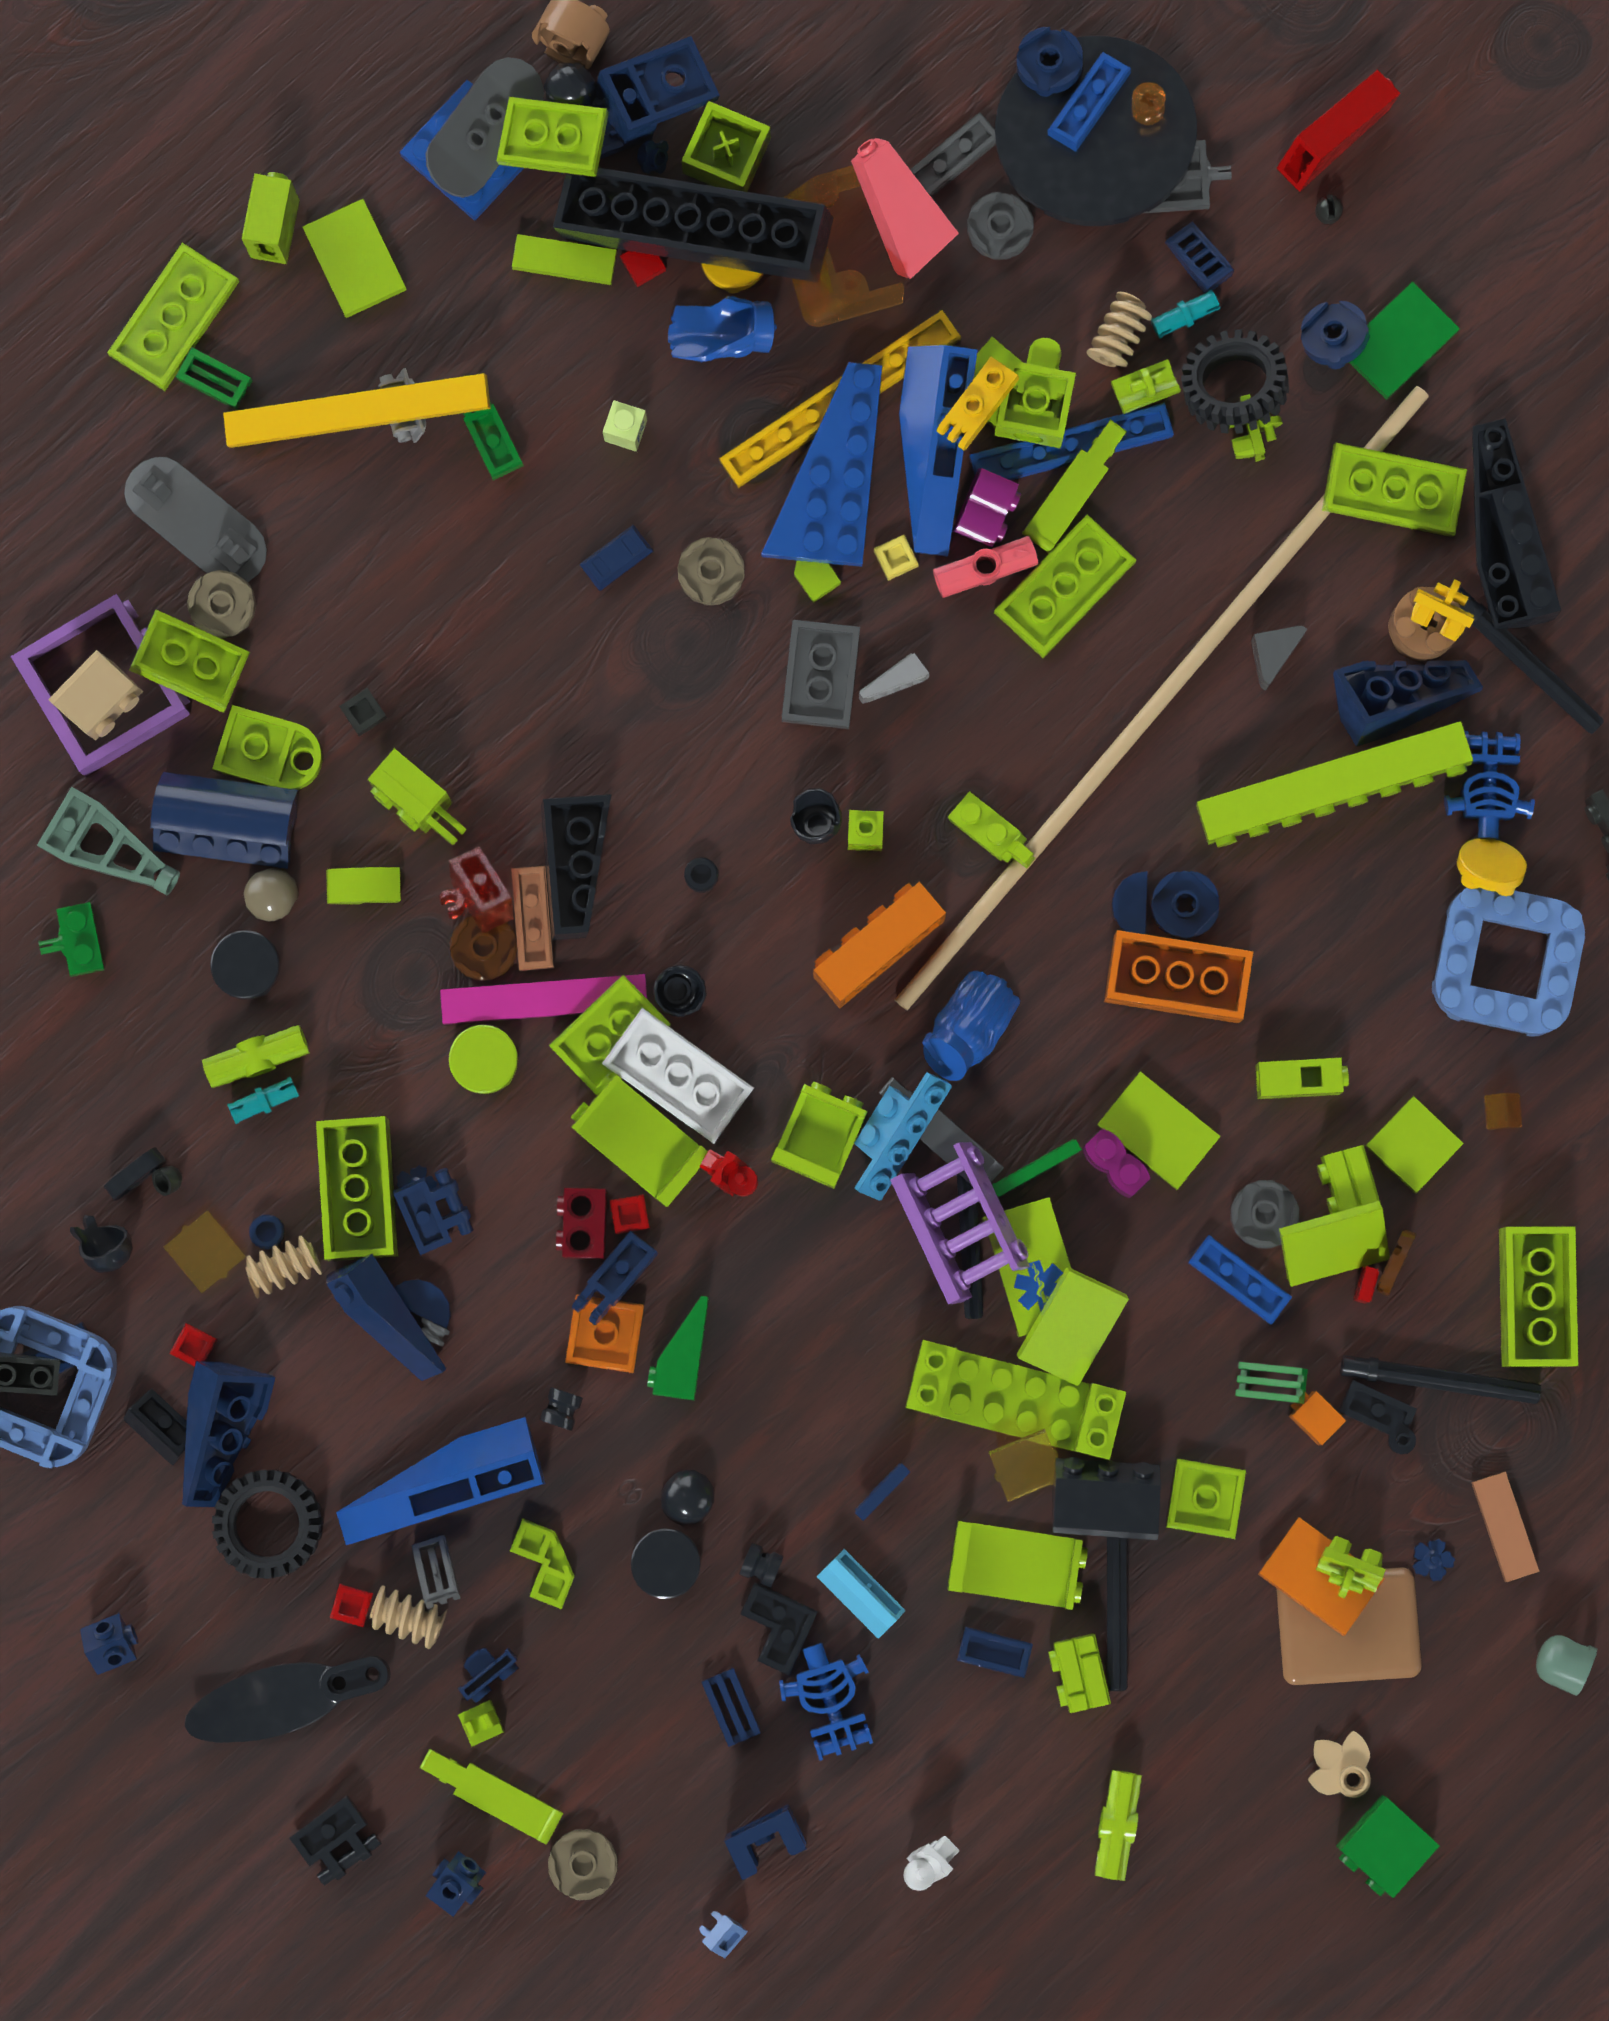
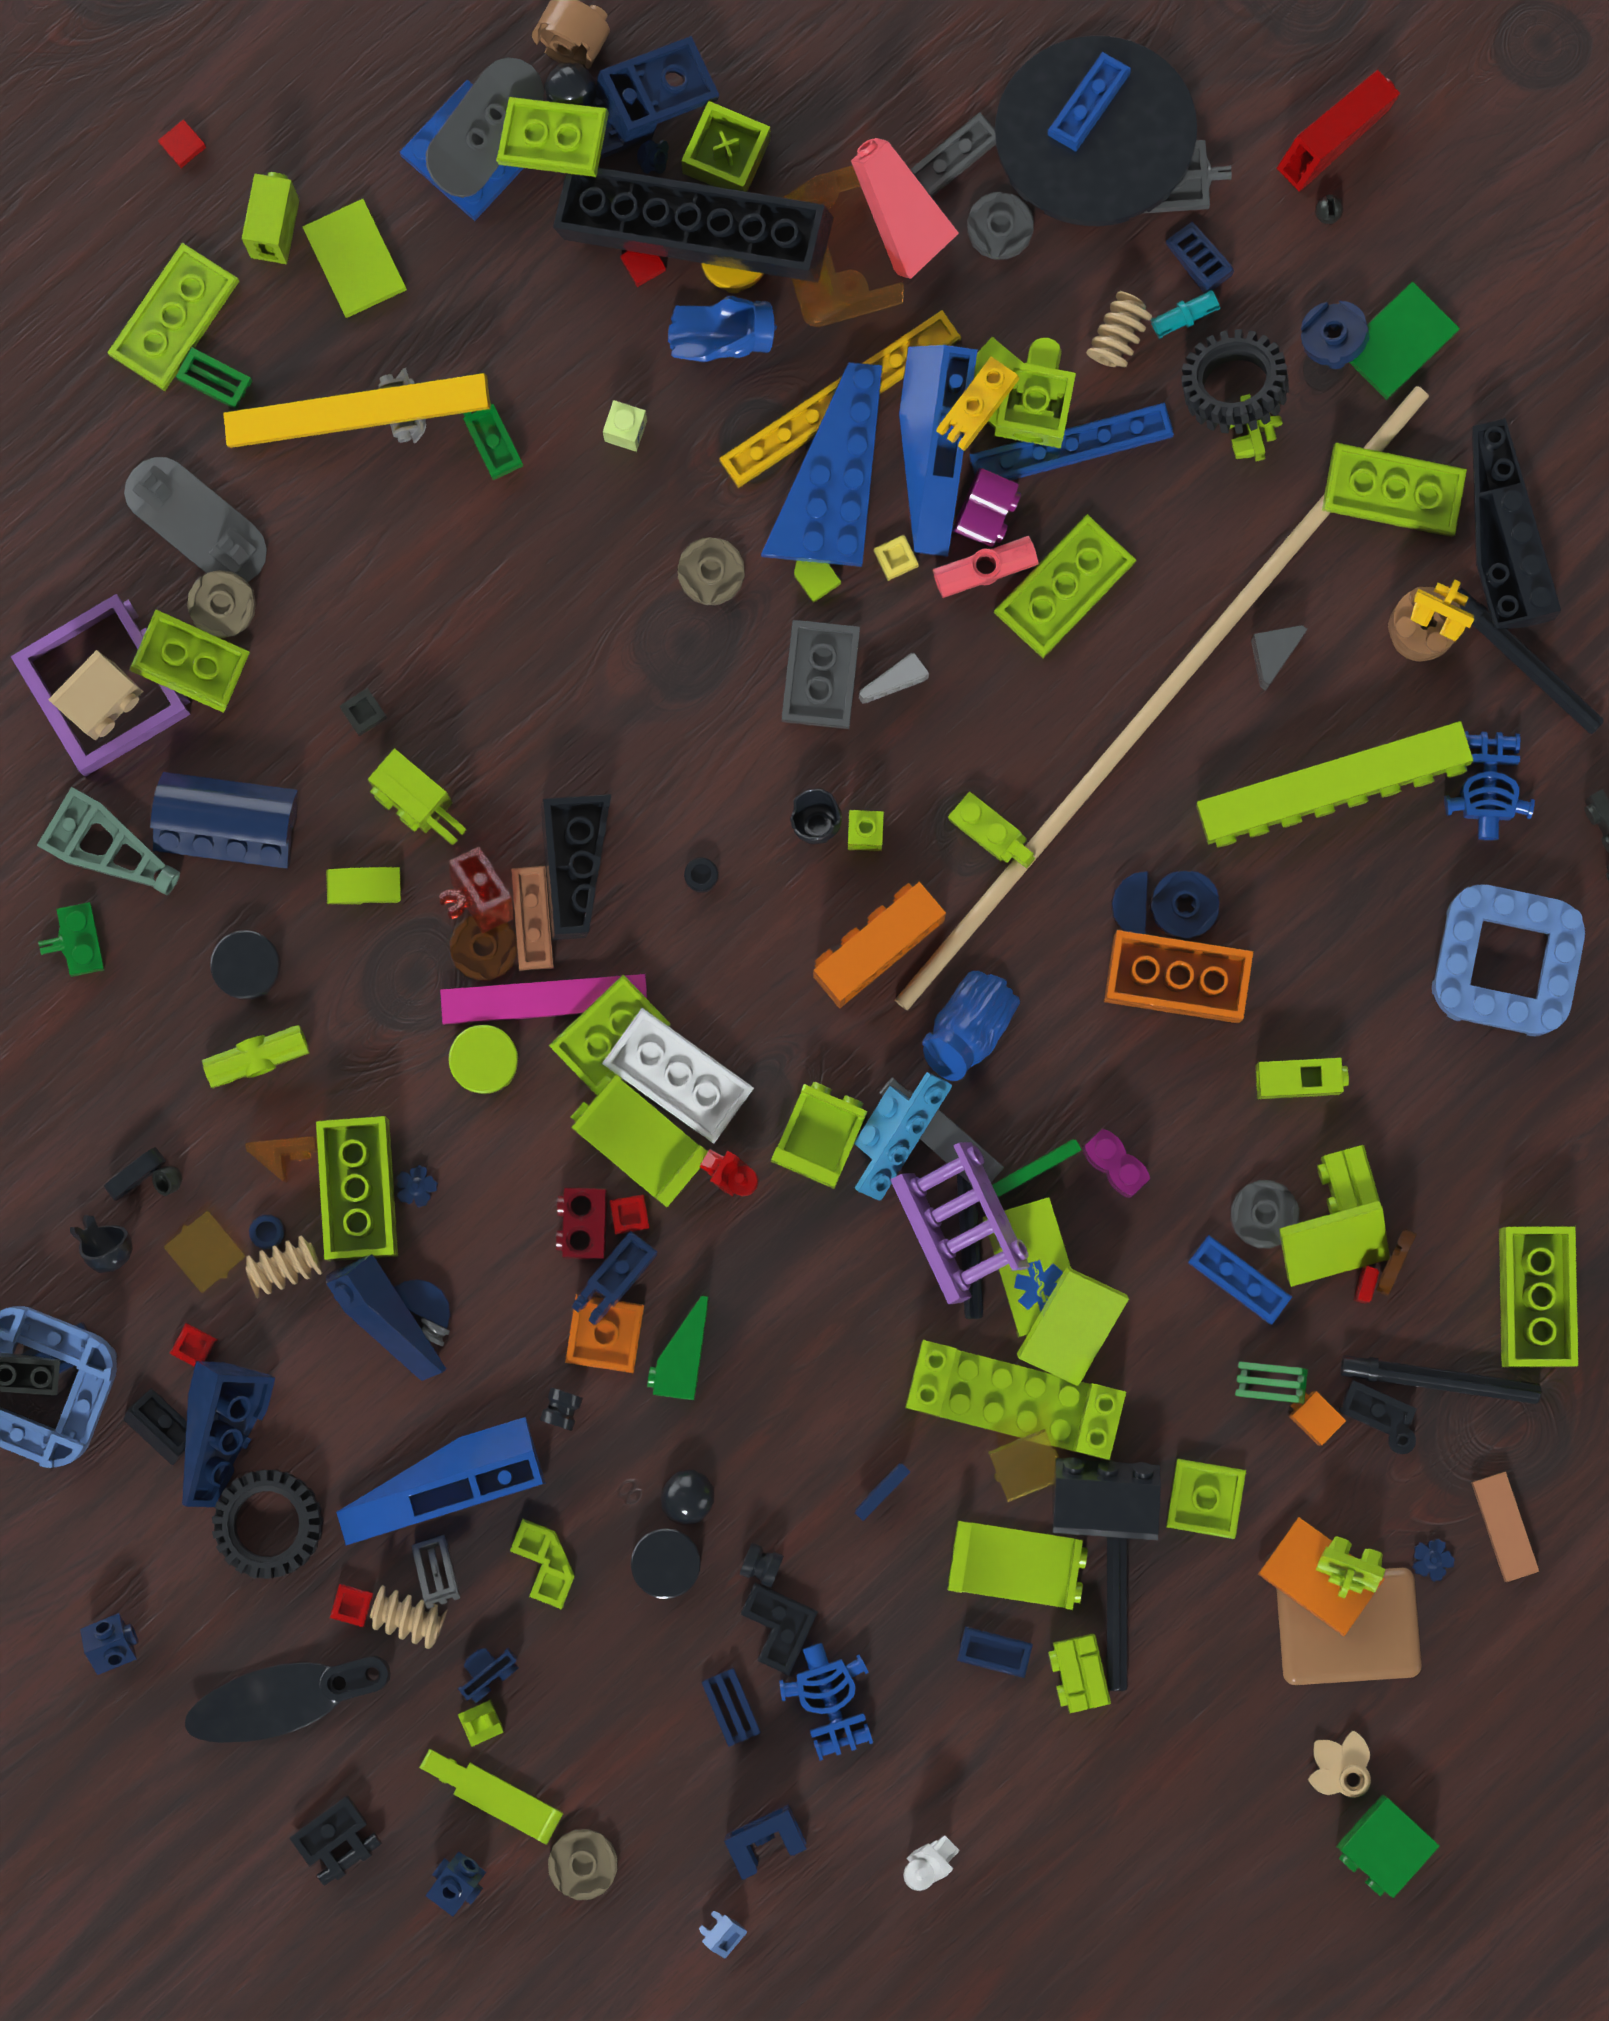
lime tile [212,705,323,790] -> none
teal pin [227,1077,299,1124] -> none
dark tan hair [244,868,299,921] -> none
dark blue plate [393,1168,474,1255] -> none
lime tile [512,234,617,285] -> none
dark blue tile [579,524,654,591] -> none
black hair [653,965,707,1017] -> none
medium azure piece [817,1549,906,1639] -> none
dark blue plate [1017,27,1083,97] -> none
lime piece [1022,419,1127,553] -> none
lime piece [1095,1770,1142,1881] -> none
lime tile [1097,1071,1221,1190] -> none
lime hips [1111,359,1181,414] -> none
clear orange wheel [1131,82,1166,125] -> none
dark blue wedge [1333,660,1483,747] -> none
lime tile [1365,1096,1464,1193] -> none
yellow tile [1457,838,1527,896] -> none
clear orange slope [1484,1093,1522,1130] -> none
sand green helmet [1536,1635,1598,1696] -> none
none -> red tile [158,119,206,168]
none -> clear orange slope [245,1136,318,1183]

